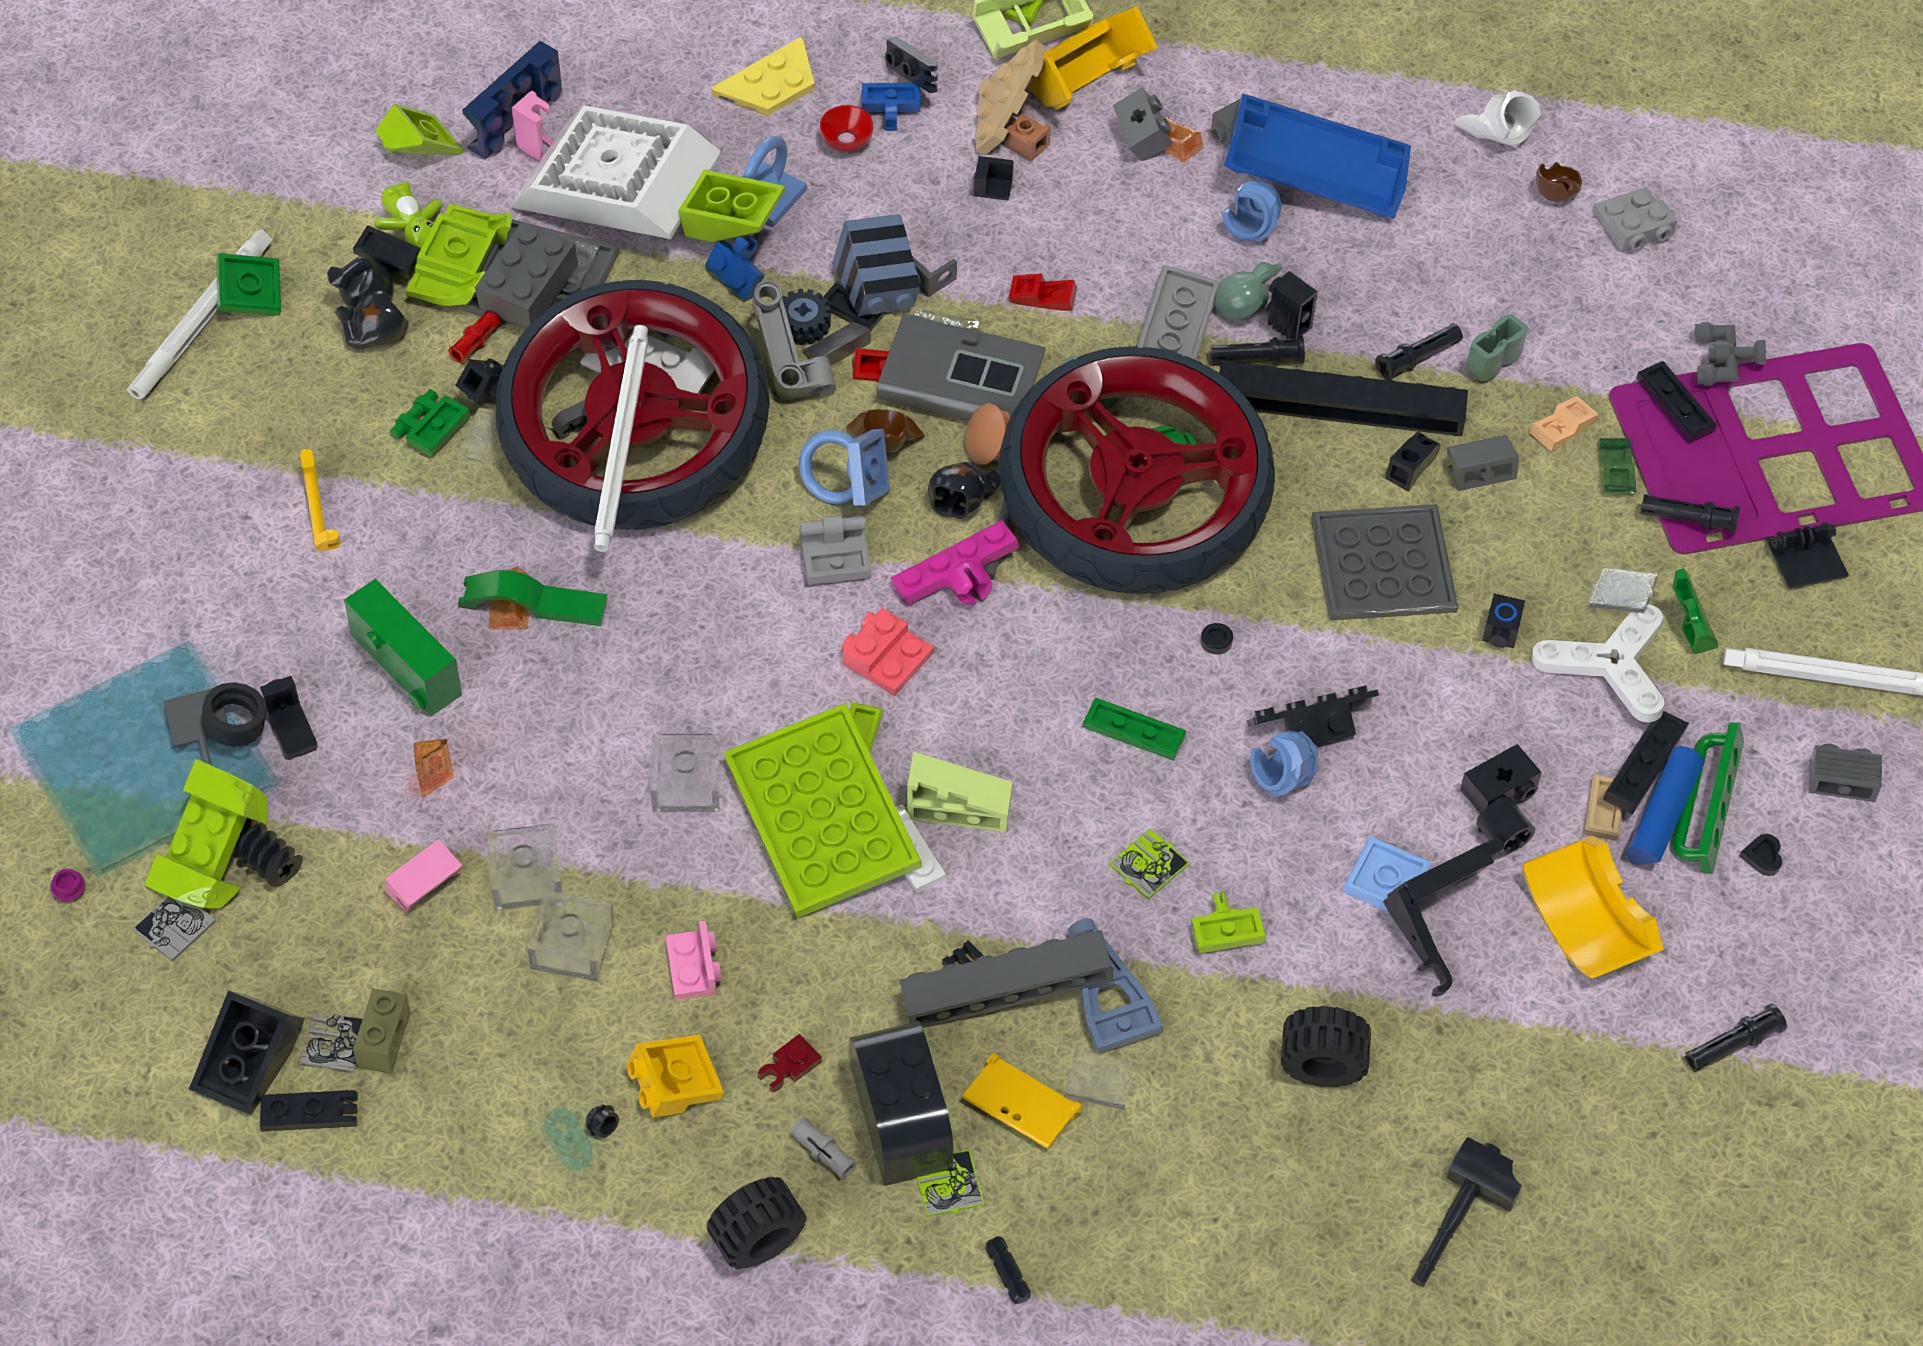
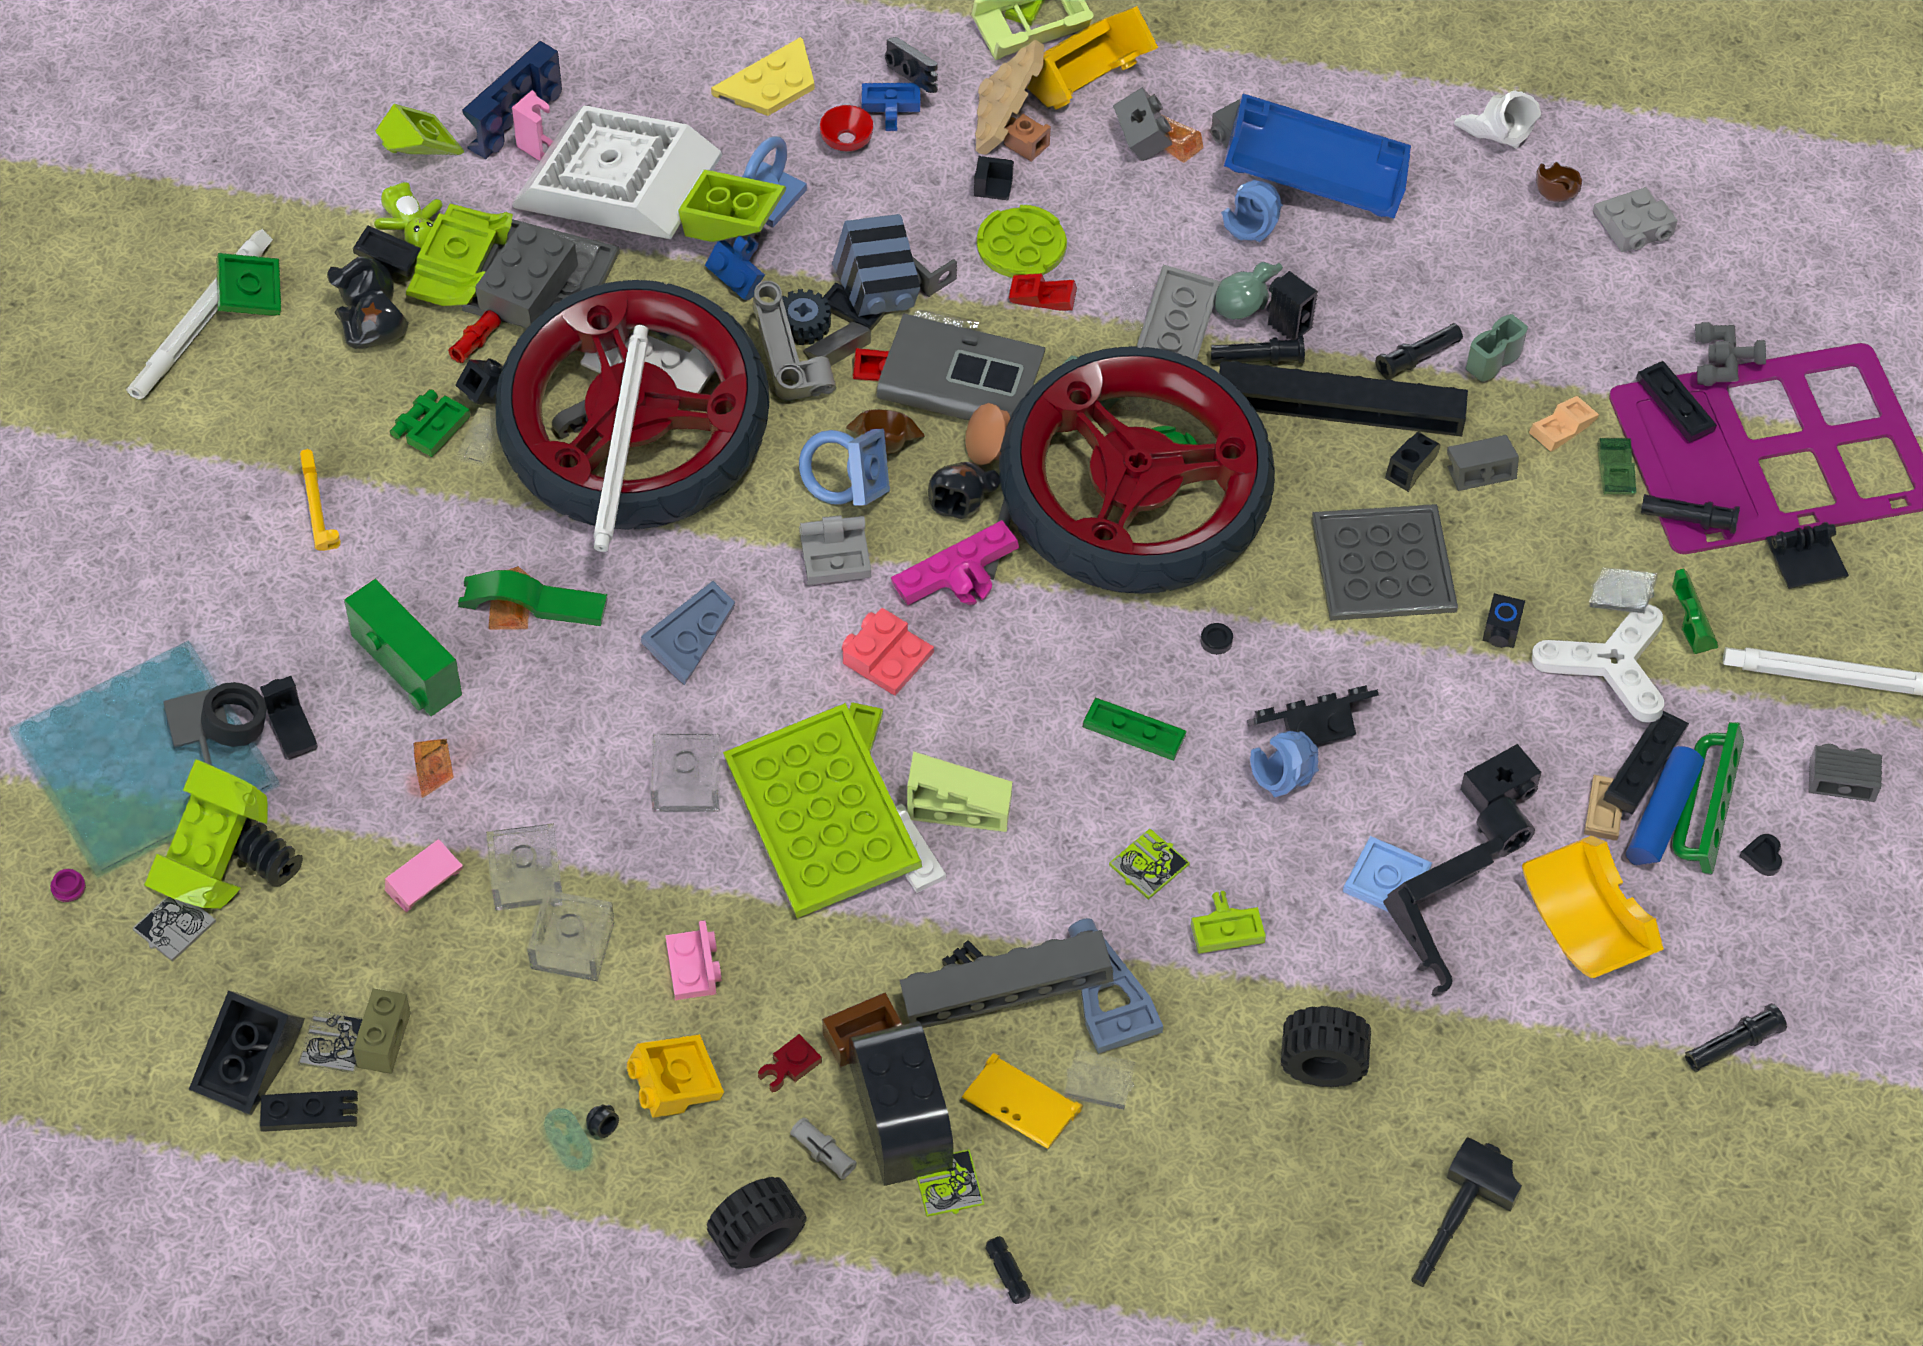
none -> sand blue wing [641,581,735,685]
none -> reddish brown panel [822,992,903,1068]
none -> lime tile [977,205,1067,278]

